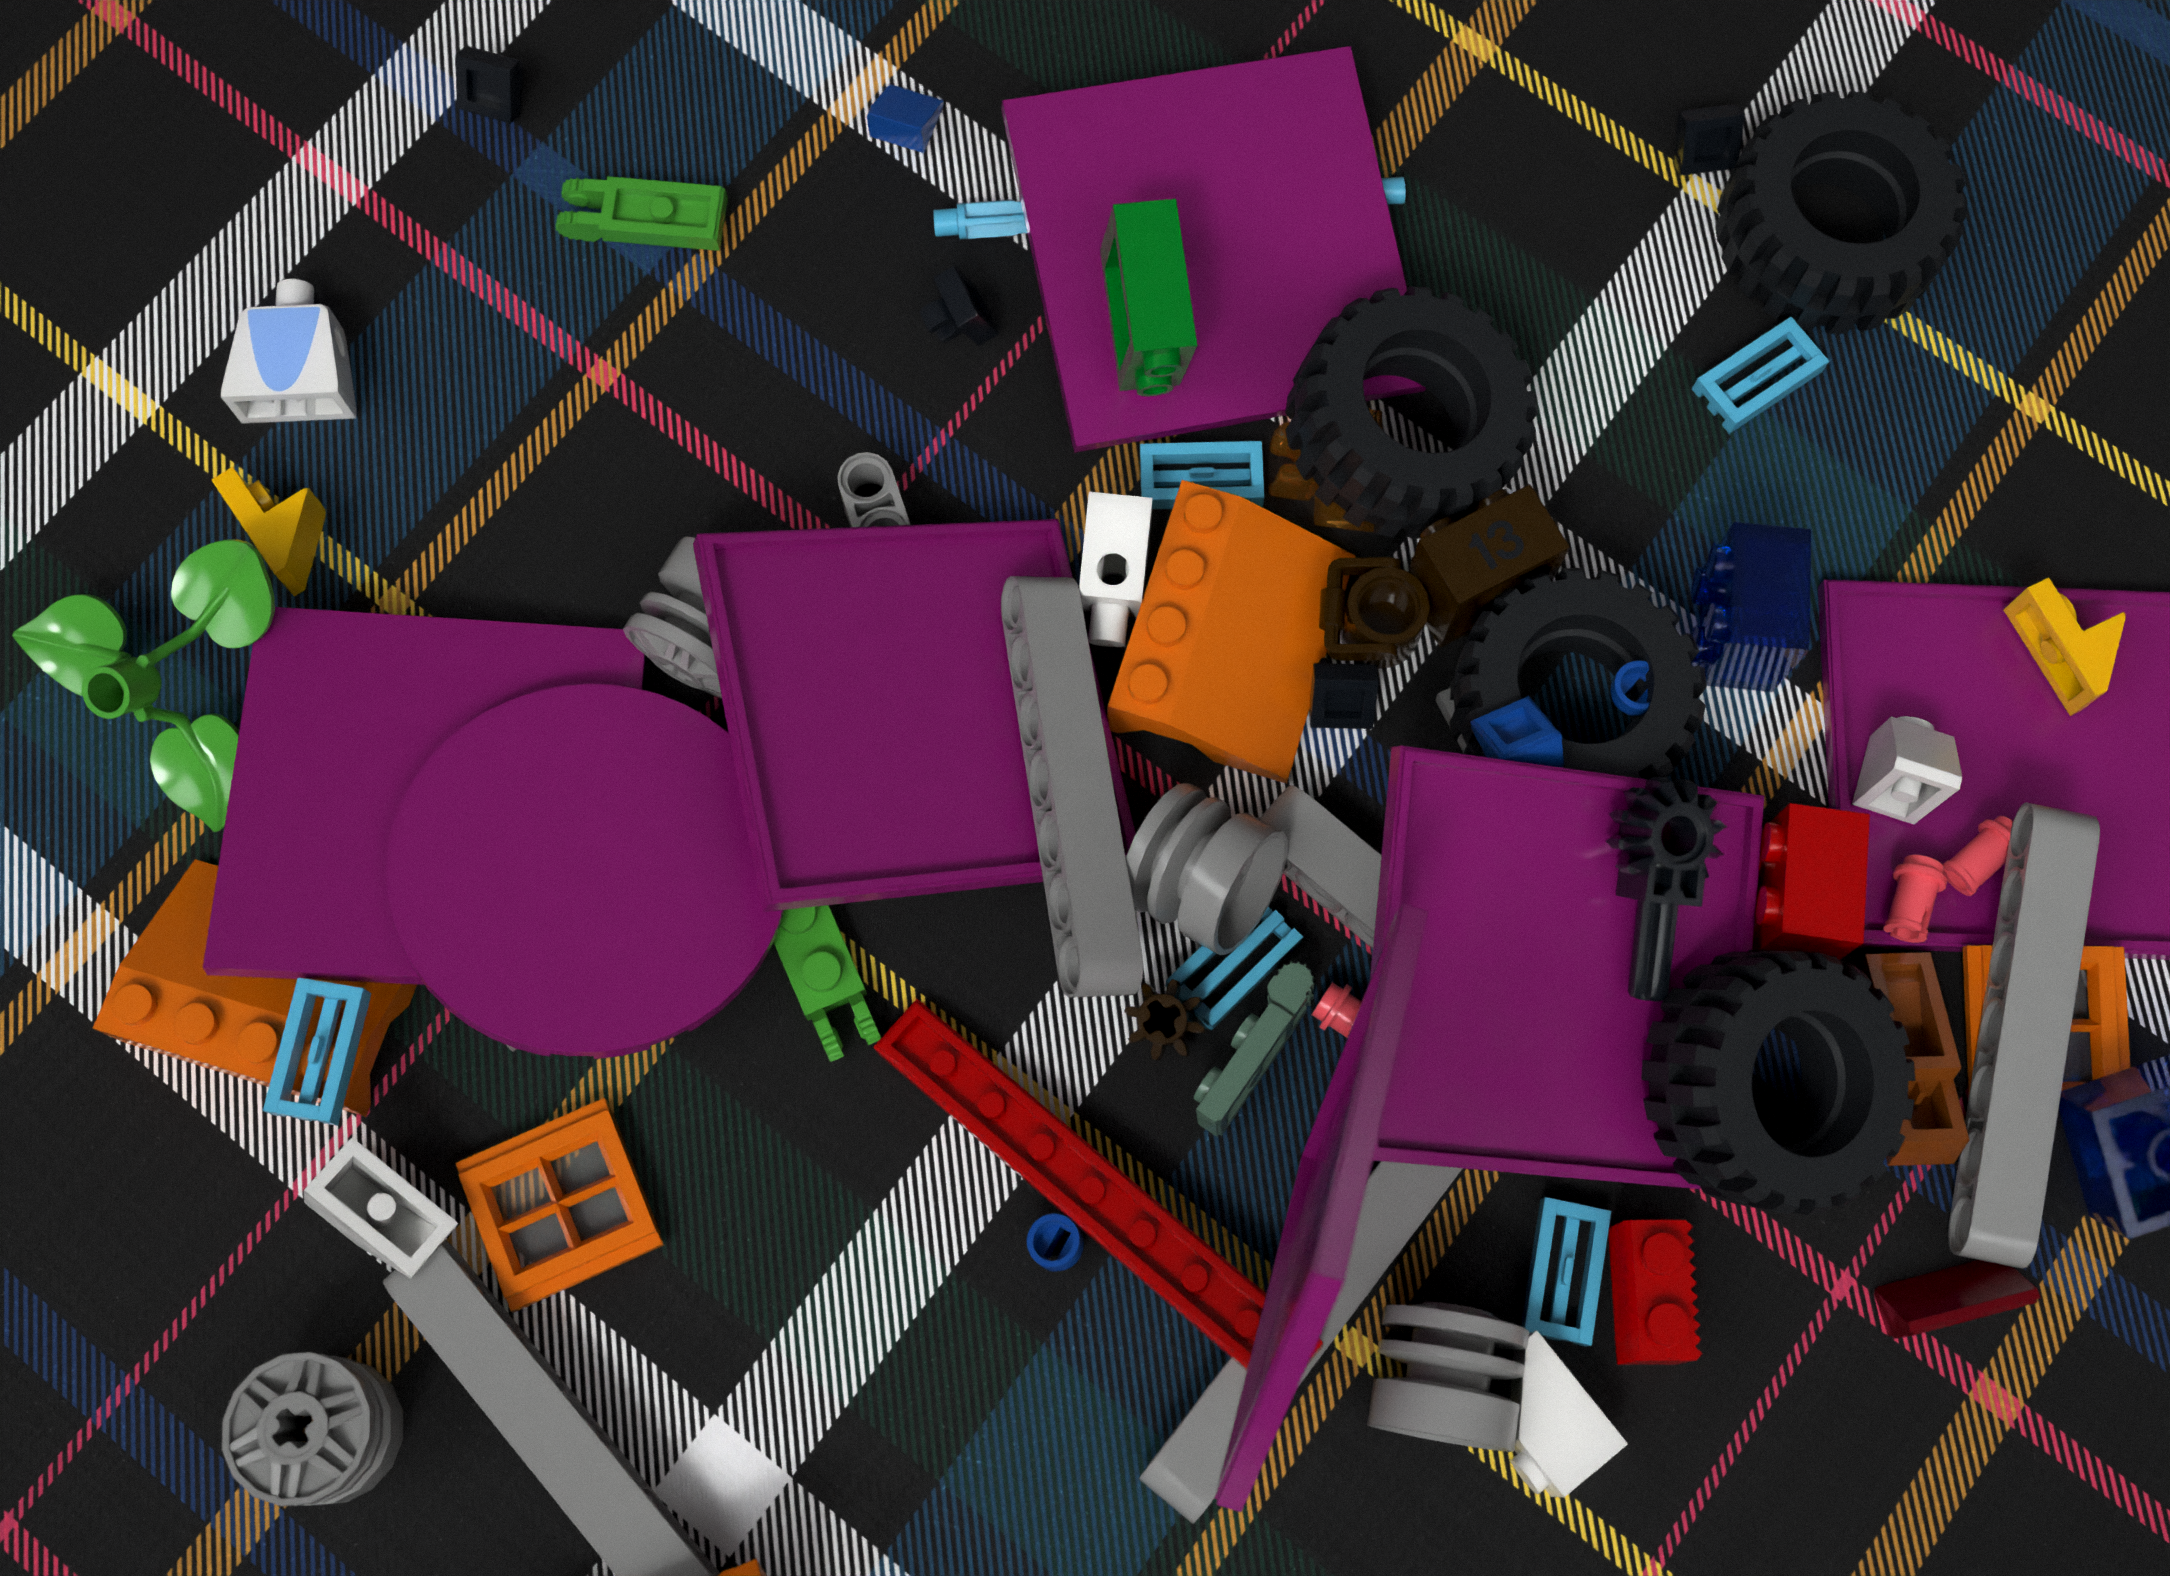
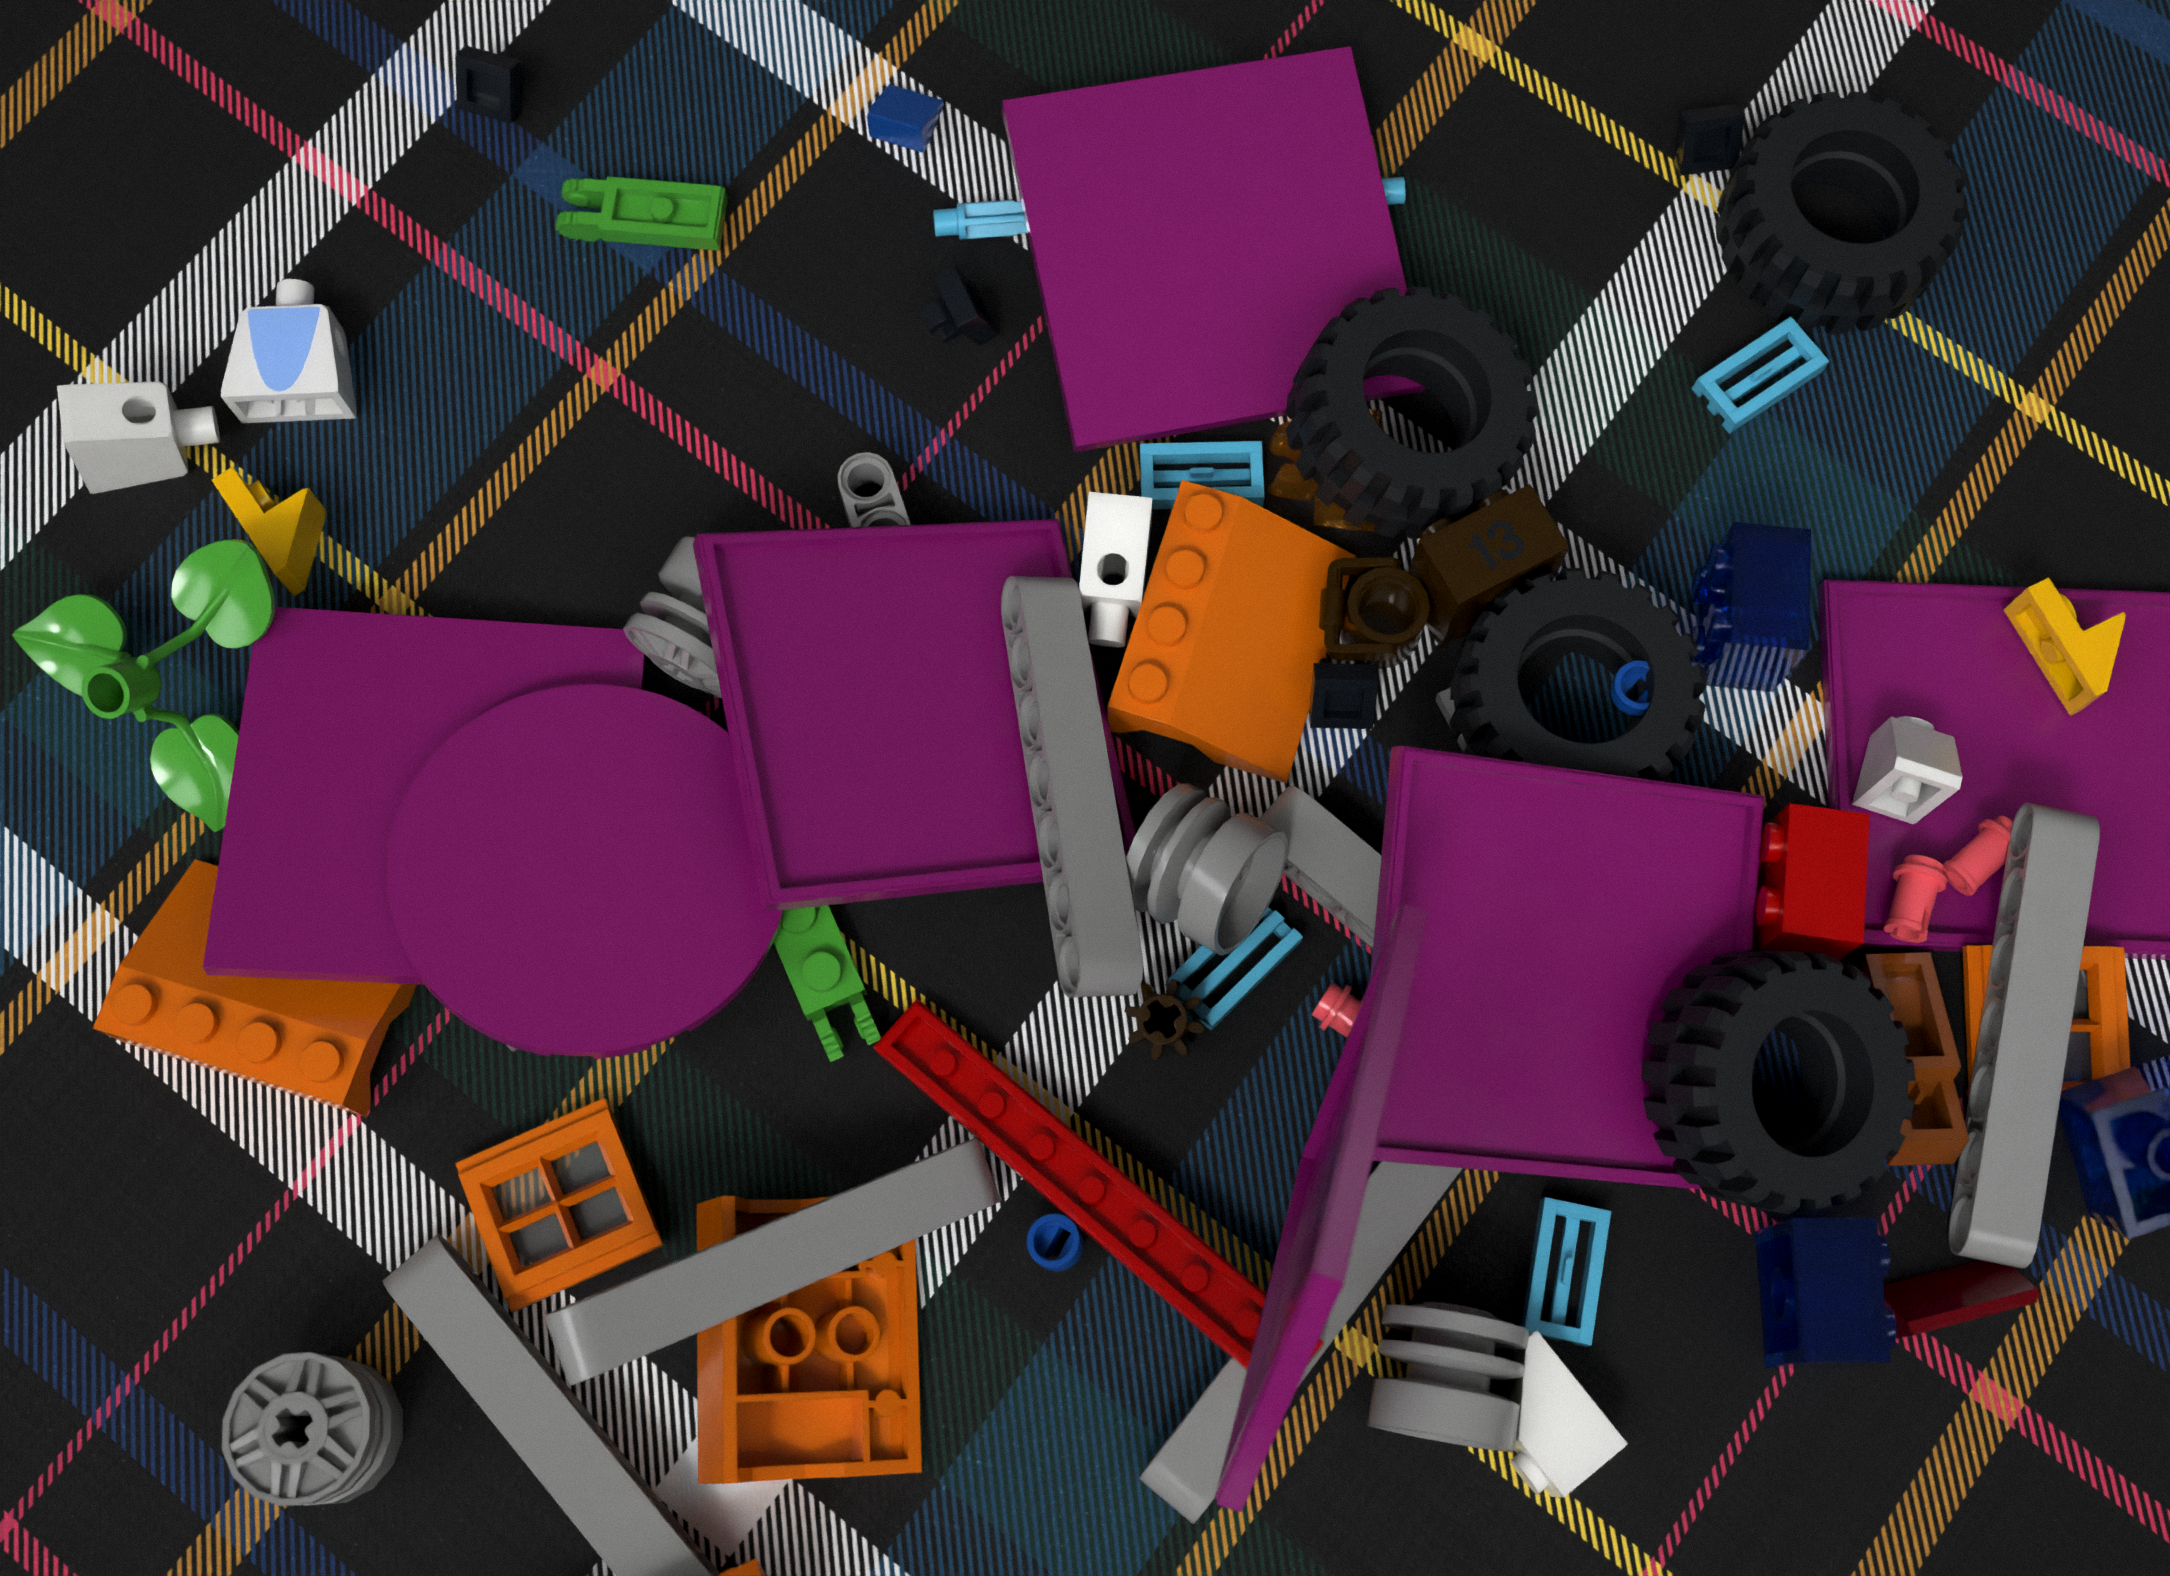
medium azure tile [263,977,372,1126] -> none
white slope [304,1137,458,1279] -> none
green window [1100,199,1197,396] -> none
sand green hinge [1194,961,1314,1137] -> none
blue slope [1470,696,1564,768] -> none
black gear [1605,777,1727,1002] -> none
red brick [1608,1220,1703,1365] -> none
none -> white torso [57,382,220,494]
none -> light grey beam [544,1138,1001,1386]
none -> orange piece [697,1196,922,1484]
none -> clear blue brick [1754,1218,1897,1368]

